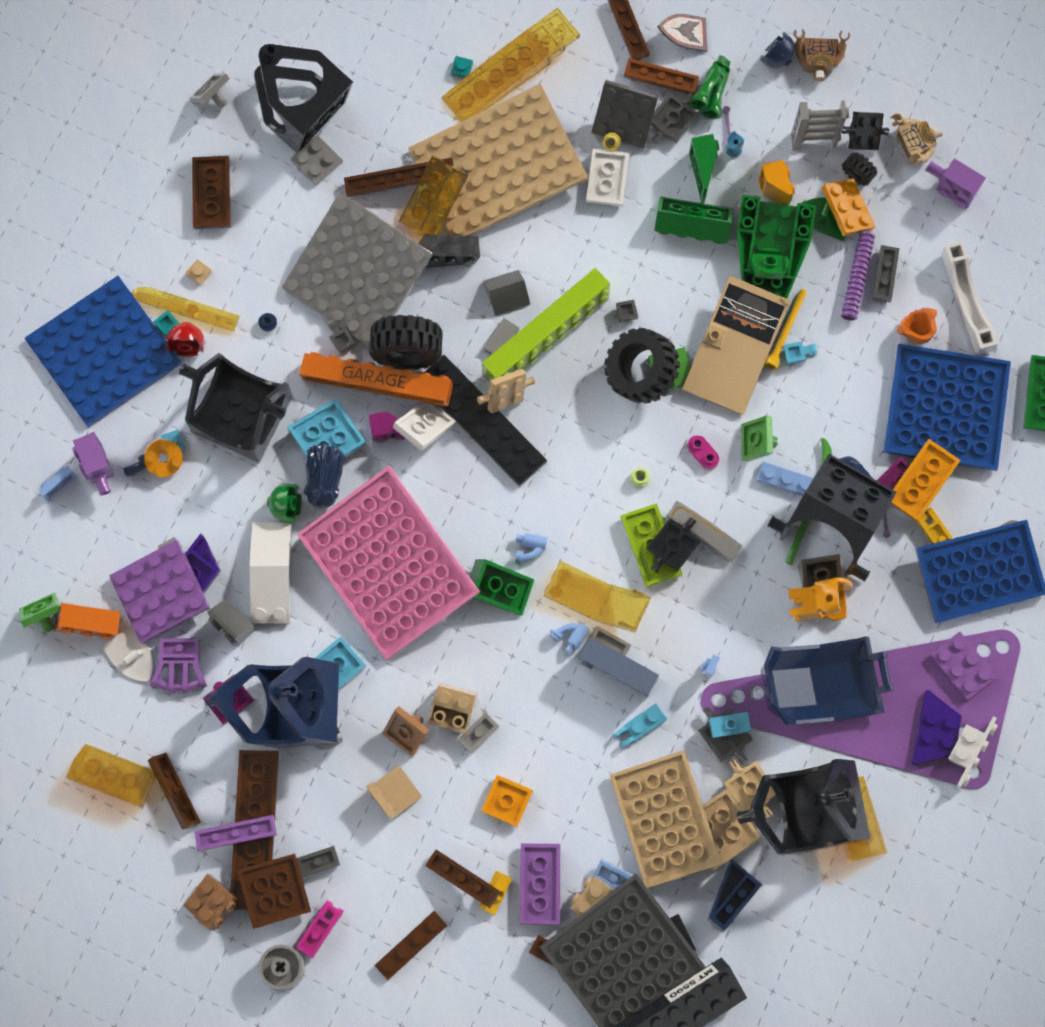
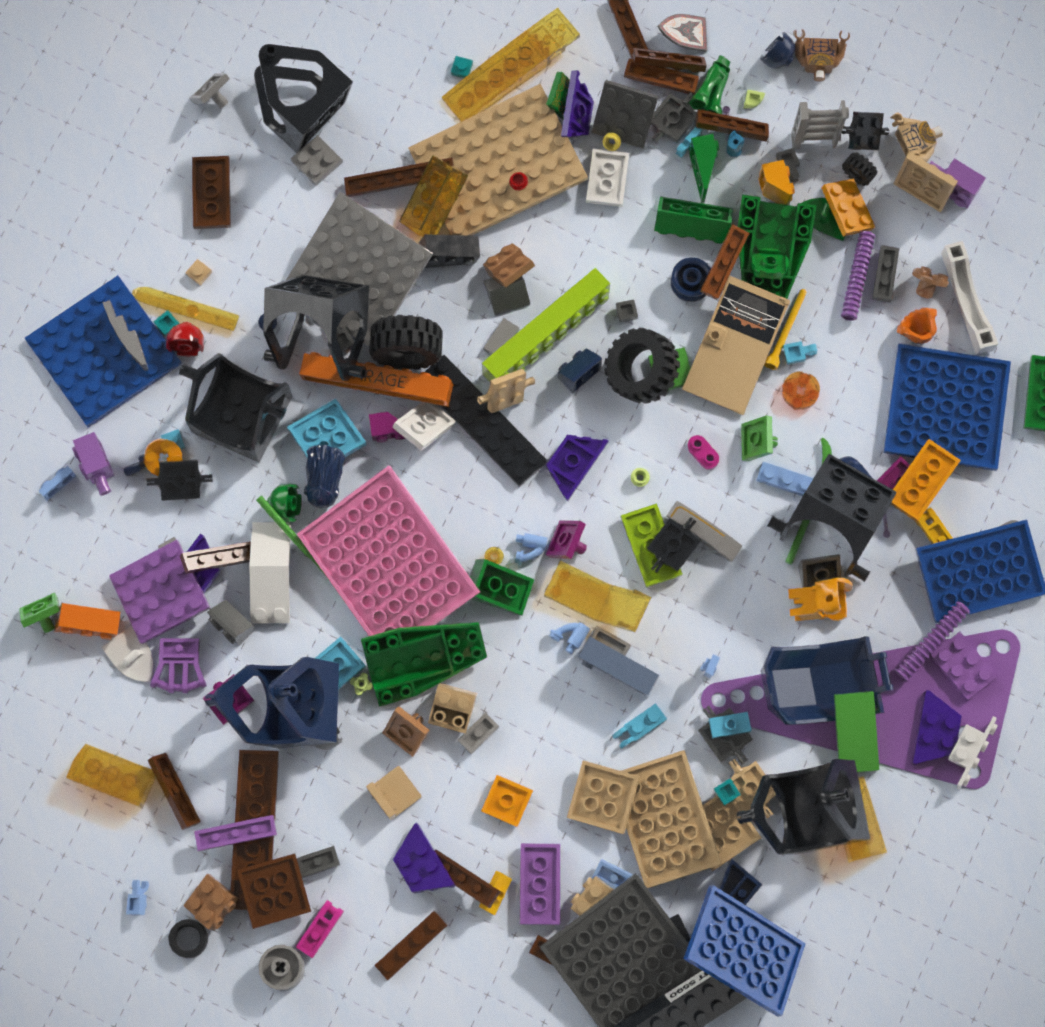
none -> light grey slope [103,300,149,371]
none -> light blue plate [126,880,149,915]
none -> black plate [146,459,213,501]
none -> black tyre [168,919,208,958]
none -> plate [180,541,251,574]
none -> bright green piece [256,495,344,601]
none -> black piece [263,275,369,381]
none -> yellowish green plate [350,673,373,695]
none -> green wedge [361,622,487,707]
none -> dark purple wing [393,822,456,894]
none -> medium nougat plate [483,243,535,288]
none -> clear yellow plate [484,547,504,565]
none -> red plate [509,172,528,191]
none -> magenta tile [545,520,587,559]
none -> green plate [546,72,570,120]
none -> dark purple wing [546,435,609,501]
none -> dark blue slope [558,348,602,394]
none -> dark purple wing [561,70,594,137]
none -> tan plate [567,760,640,834]
none -> reddish brown plate [632,48,707,73]
none -> dark blue wheel [670,257,711,302]
none -> medium azure plate [676,127,702,158]
none -> plate [683,885,806,1017]
none -> reddish brown plate [696,109,769,142]
none -> dark orange plate [700,225,749,300]
none -> teal plate [713,778,741,806]
none -> yellowish green tile [743,89,765,109]
none -> dark grey plate [776,148,800,183]
none -> clear orange plate [782,371,820,410]
none -> bright green tile [834,691,880,772]
none -> tan plate [894,152,958,213]
none -> medium lavender piece [894,601,970,682]
none -> medium nougat plate [912,266,949,299]

